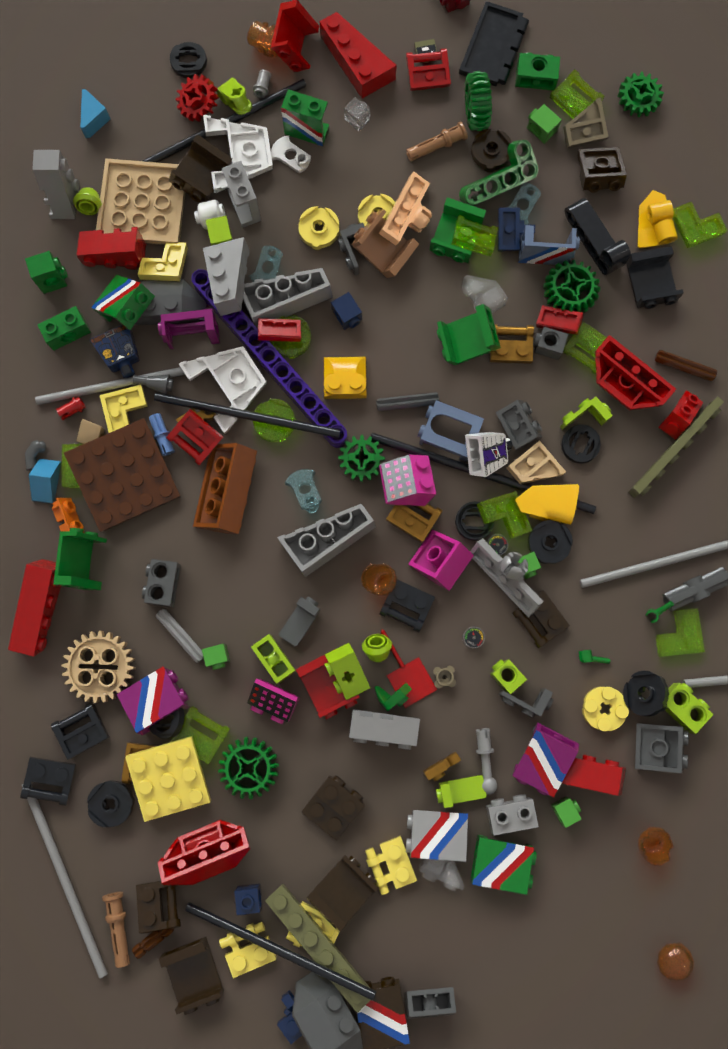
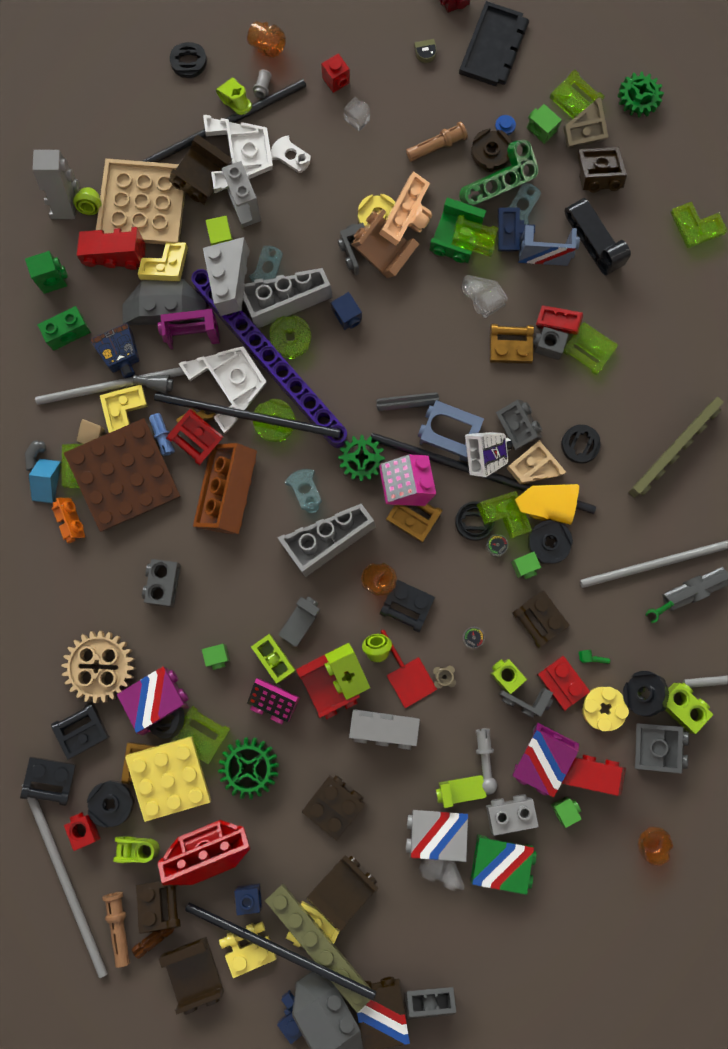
red wedge [8,559,61,657] -> none
green panel [53,528,107,591] -> none
red pin [56,397,86,421] -> none
dark azure slope [80,89,110,138] -> none
green panel [91,275,155,330] -> none
light grey axle [156,609,204,663] -> none
red gear [175,74,219,122] -> none
white head [194,200,226,230] -> none
red plate [258,318,301,342] -> none
red panel [271,0,319,72] -> none
green panel [281,89,329,146] -> none
light yellow plate [298,206,340,250] -> none
red wedge [319,12,397,99] -> none
yellow slope [324,357,367,399] -> none
light yellow plate [365,836,417,895] -> none
green plate [374,683,412,712] -> none
red plate [406,48,451,91] -> none
dark pink slope [408,529,474,591] -> none
pearl gold plate [423,752,461,781] -> none
green panel [437,304,501,365] -> none
green gear [464,71,492,131] -> none
light grey plate [470,538,544,617] -> none
green brick [515,52,560,91] -> none
green gear [543,259,600,313] -> none
lime bracket [560,396,613,430] -> none
red wedge [595,335,676,410] -> none
black panel [626,246,684,309] -> none
yellow panel [637,190,678,248] -> none
reddish brown axle [655,350,717,381] -> none
clear neon green plate [656,608,705,657] -> none
clear orange hair [657,943,694,981] -> none
red bracket [659,391,703,440] -> none
none -> red brick [64,812,101,851]
none -> lime piece [113,836,160,863]
none -> red brick [321,53,350,93]
none -> blue plate [495,115,516,135]
none -> red plate [537,656,590,711]

